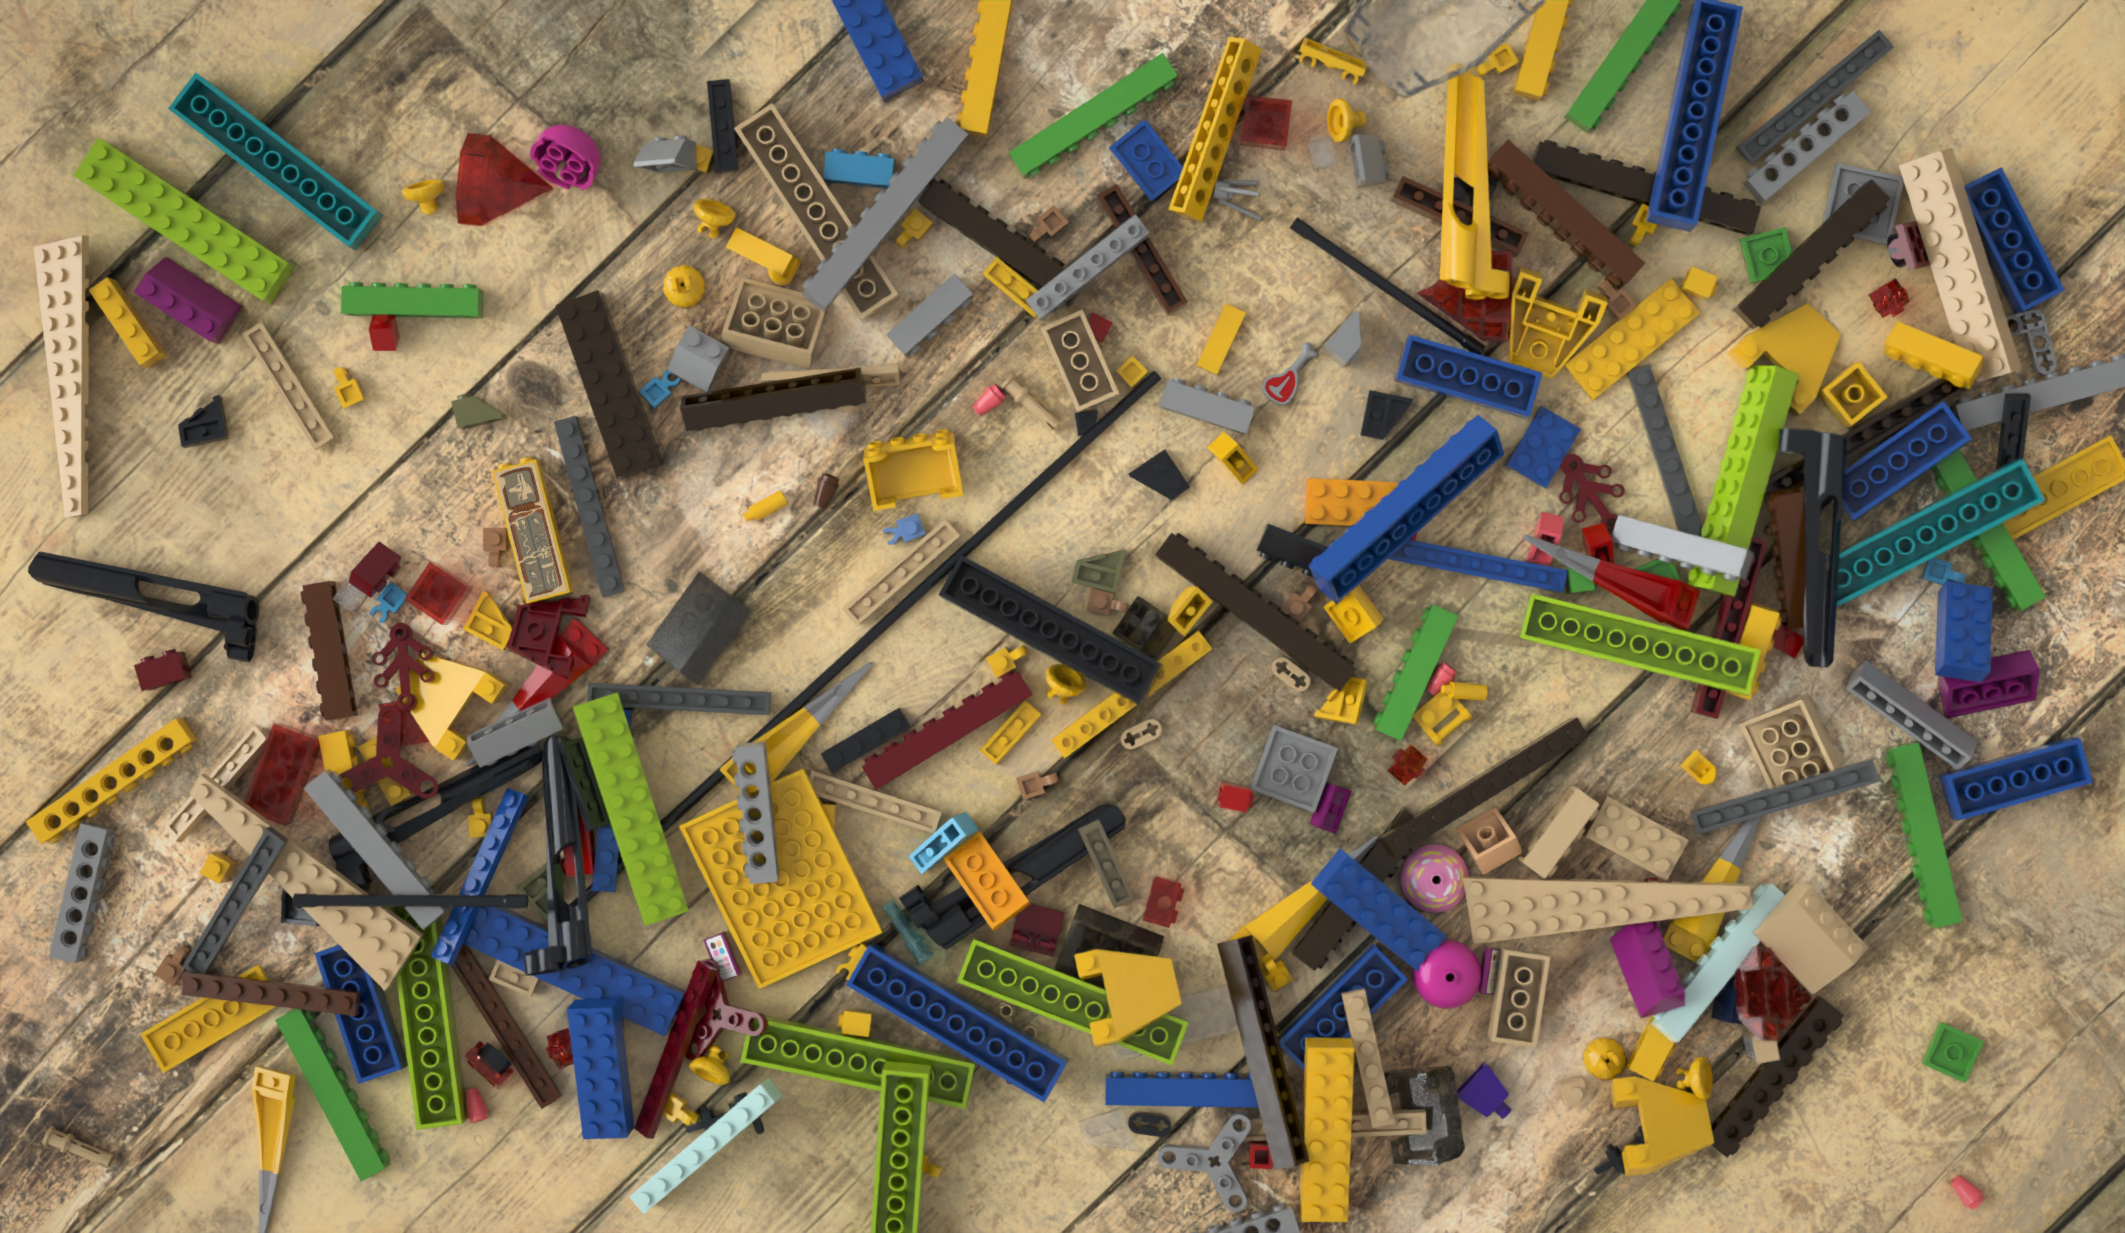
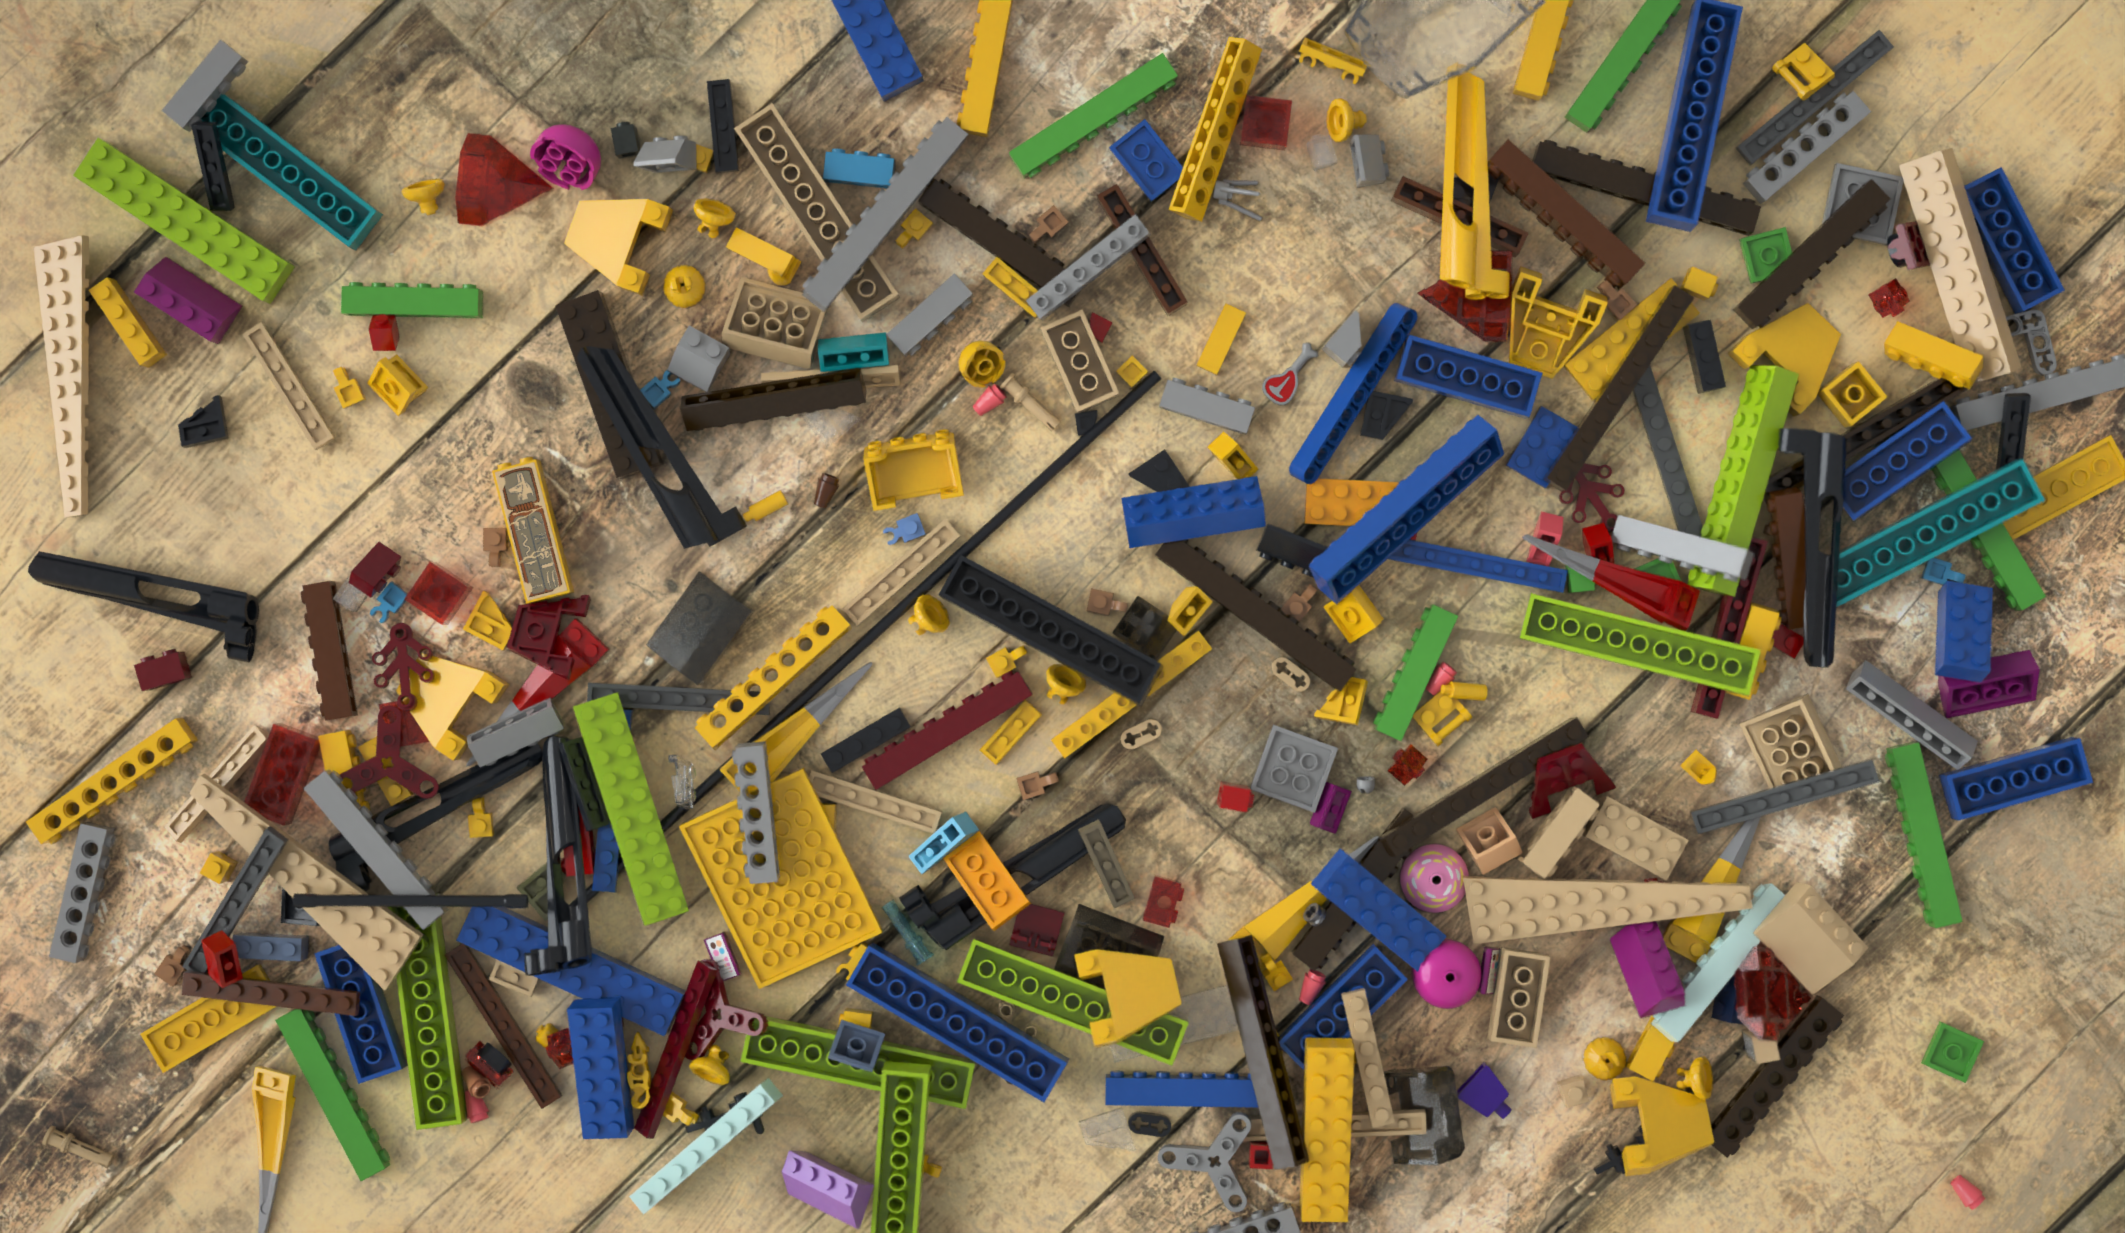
blue plate [431,788,529,966] -> none
olive slope [451,393,506,429] -> none
dark grey plate [554,416,625,597] -> none
olive wing [1072,550,1126,593] -> none
black piece [1290,217,1486,355] -> none
yellow plate [1475,43,1519,78] -> none
yellow plate [1628,204,1657,247] -> none
none -> light grey brick [161,40,248,132]
none -> black plate [191,121,235,211]
none -> red brick [201,930,243,989]
none -> sand blue brick [233,932,309,961]
none -> yellow bracket [367,354,428,416]
none -> nougat cone [461,1066,491,1099]
none -> yellow piece [535,1023,560,1048]
none -> yellow wedge [564,199,673,296]
none -> black panel [577,346,747,549]
none -> pearl dark grey brick [611,122,641,159]
none -> yellow animal [627,1032,651,1109]
none -> clear wing [668,754,696,809]
none -> yellow brick [694,605,852,750]
none -> medium lavender slope [782,1150,874,1229]
none -> teal brick [818,332,889,372]
none -> sand blue slope [828,1020,885,1072]
none -> yellow hair [908,595,950,635]
none -> yellow cylinder [959,340,1006,388]
none -> blue brick [1121,476,1266,548]
none -> blue beam [1289,303,1418,484]
none -> coral cone [1299,969,1326,1005]
none -> flat silver bush [1303,903,1326,926]
none -> light grey hinge [1356,776,1375,794]
none -> dark red wing [1529,743,1616,819]
none -> dark brown brick [1543,285,1694,492]
none -> black brick [1683,319,1726,394]
none -> yellow plate [1772,43,1835,100]

